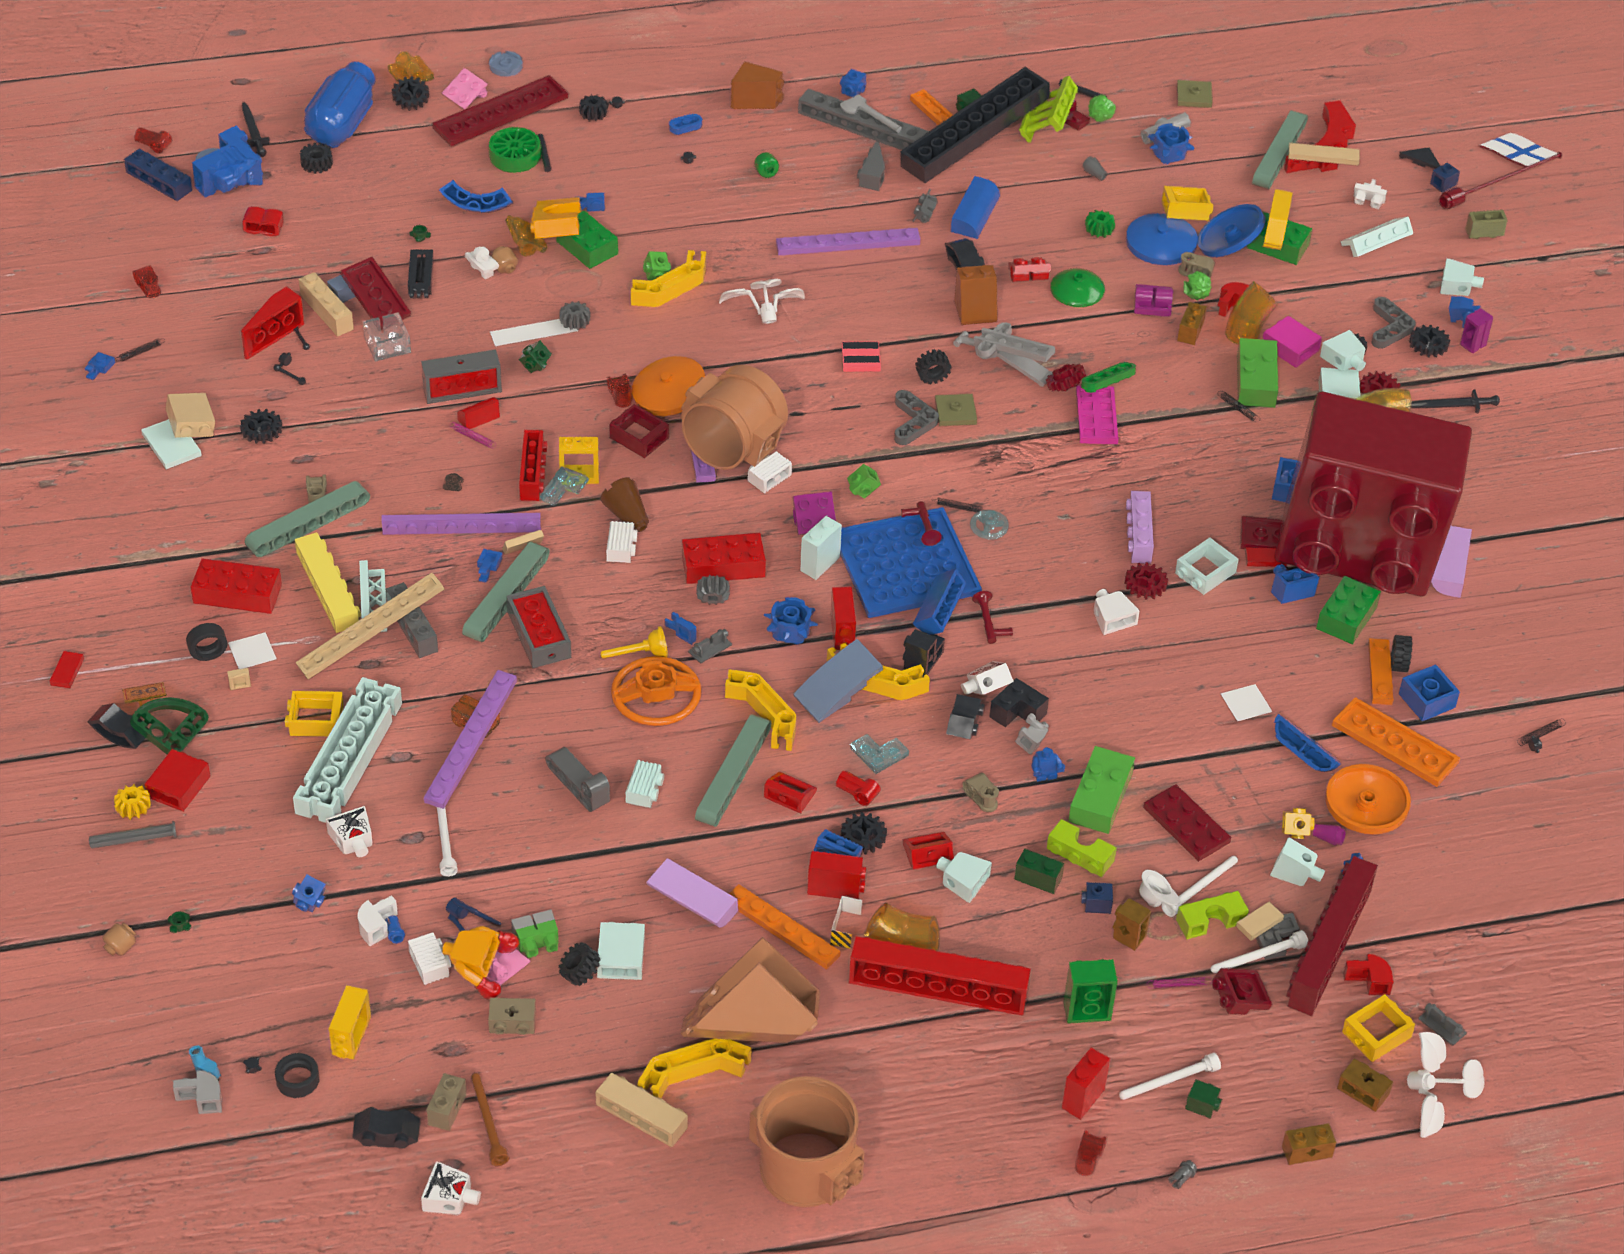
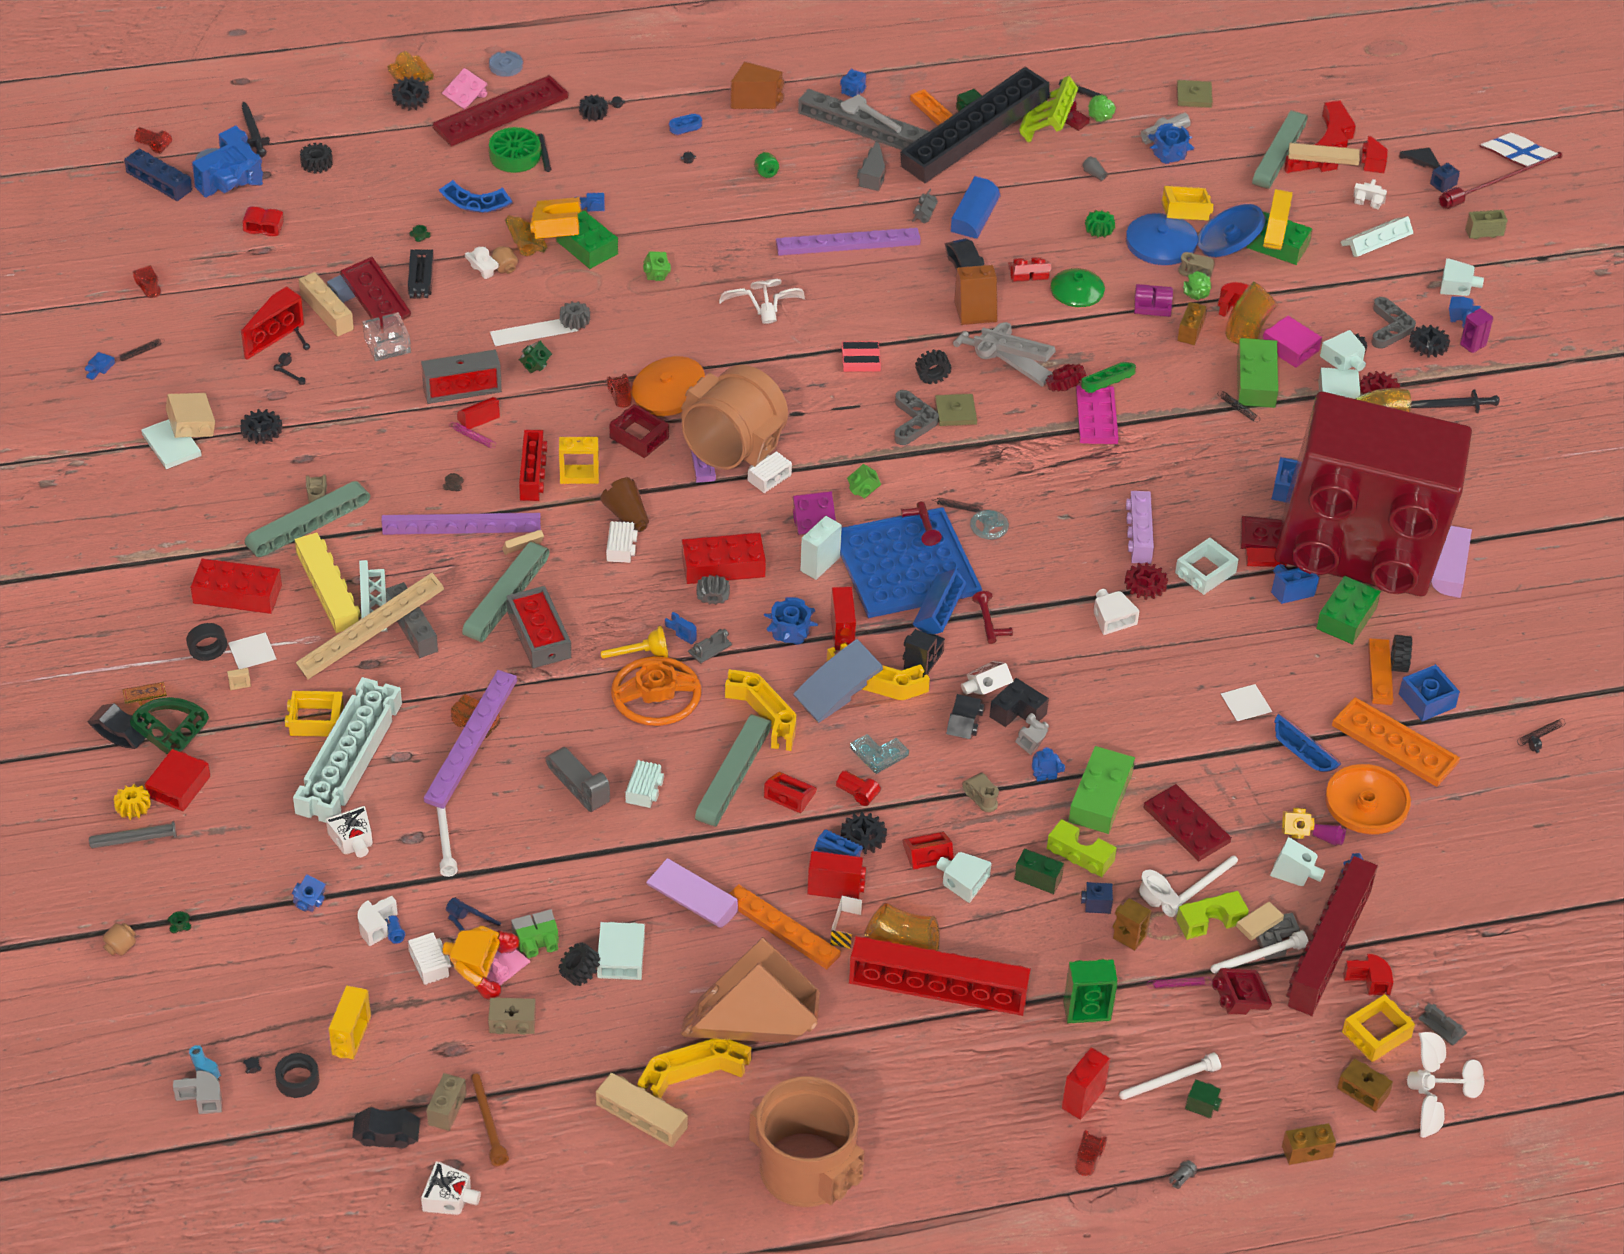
red tile [50,651,84,689] -> none
blue piece [304,62,376,148] -> none
blue plate [477,549,503,582] -> none
clear light blue plate [539,466,589,505] -> none
yellow piece [631,250,706,307] -> none
none -> red slope [1361,136,1388,173]

